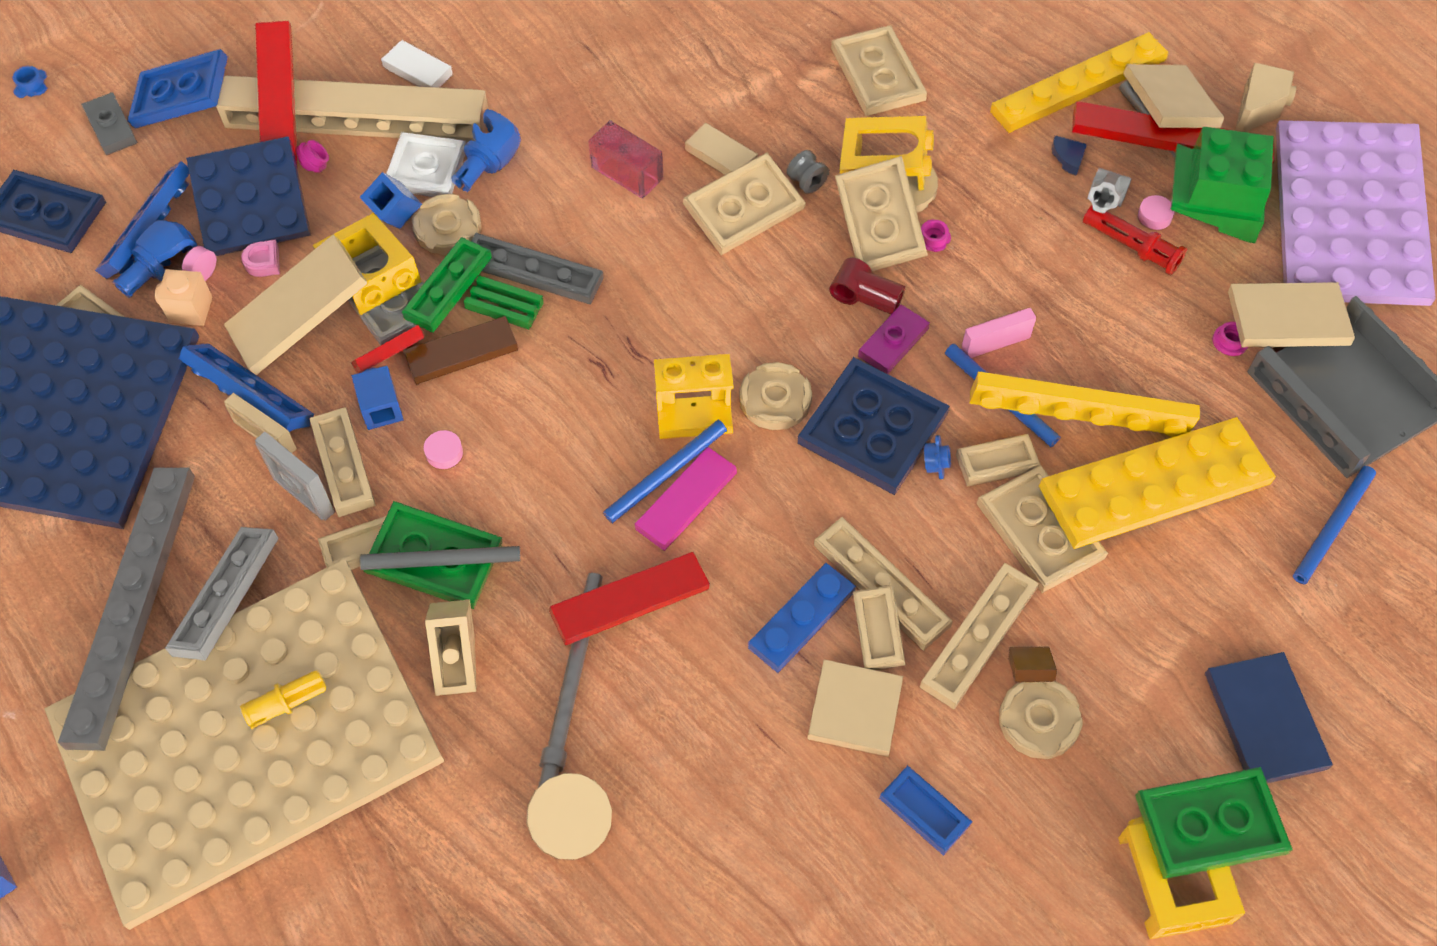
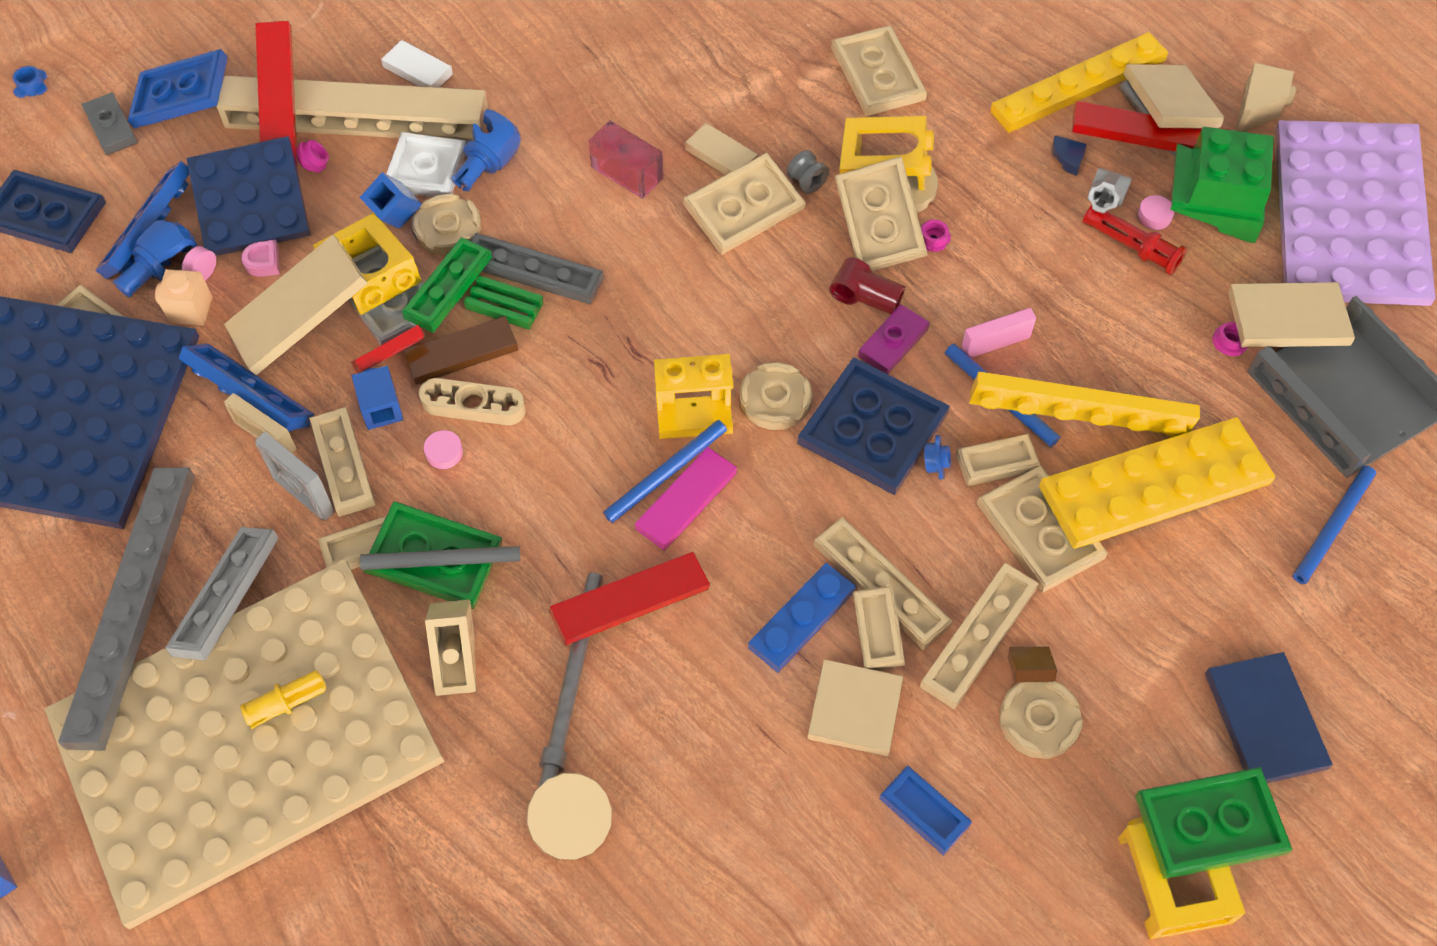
none -> tan beam [419,378,526,425]

